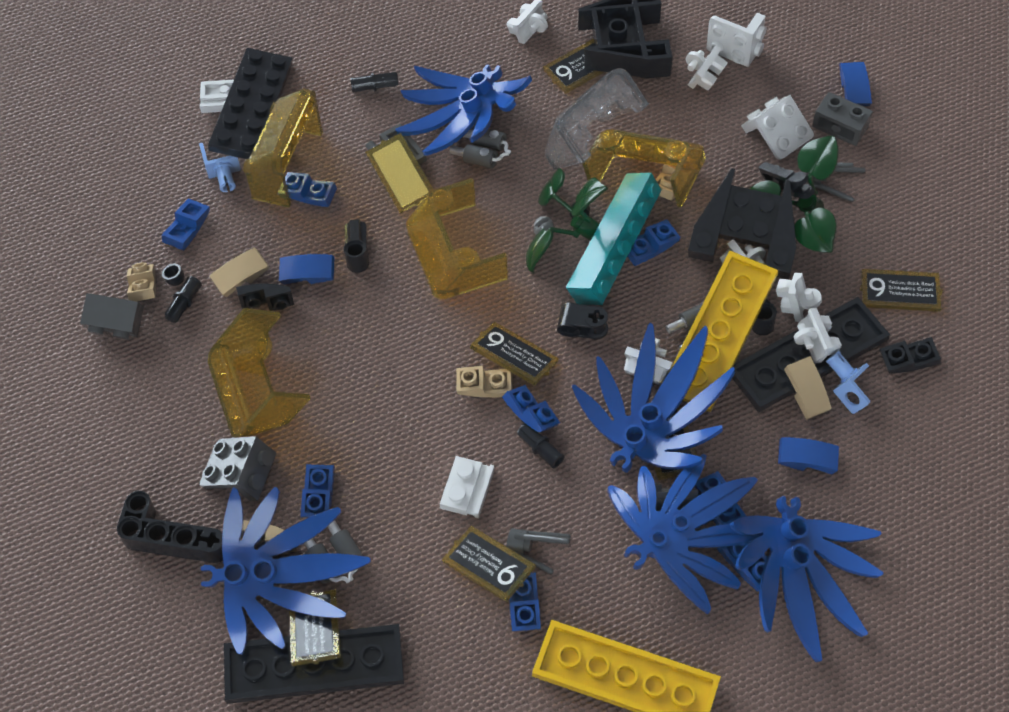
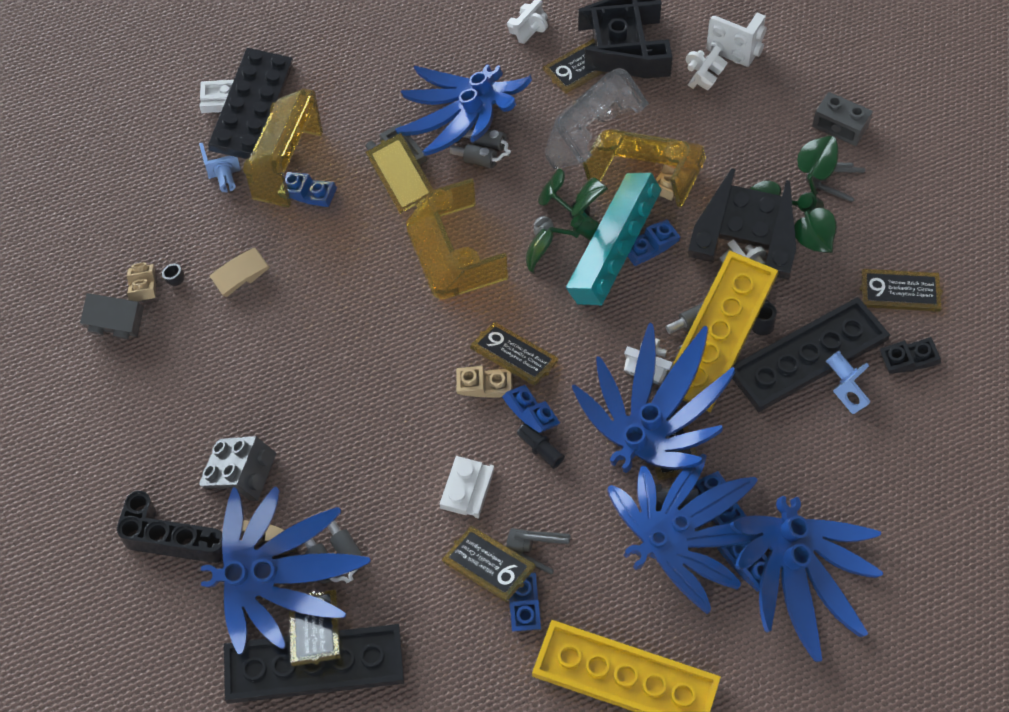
blue slope [162,198,210,251] -> none
black axle [165,276,202,323] -> none
clear yellow windscreen [208,308,311,438] -> none
black slope [236,283,295,311] -> none
blue slope [279,254,335,285] -> none
blue slope [300,464,335,518] -> none
black piece [343,219,369,273] -> none
black axle [351,72,399,93] -> none
black piece [557,303,608,340] -> none
white bracket [741,95,814,160] -> none
black hinge [759,162,815,199] -> none
white hips [776,273,822,322] -> none
blue slope [778,437,839,475] -> none
tan slope [784,356,831,420] -> none
white hips [794,308,842,363] -> none
blue slope [839,62,872,106] -> none

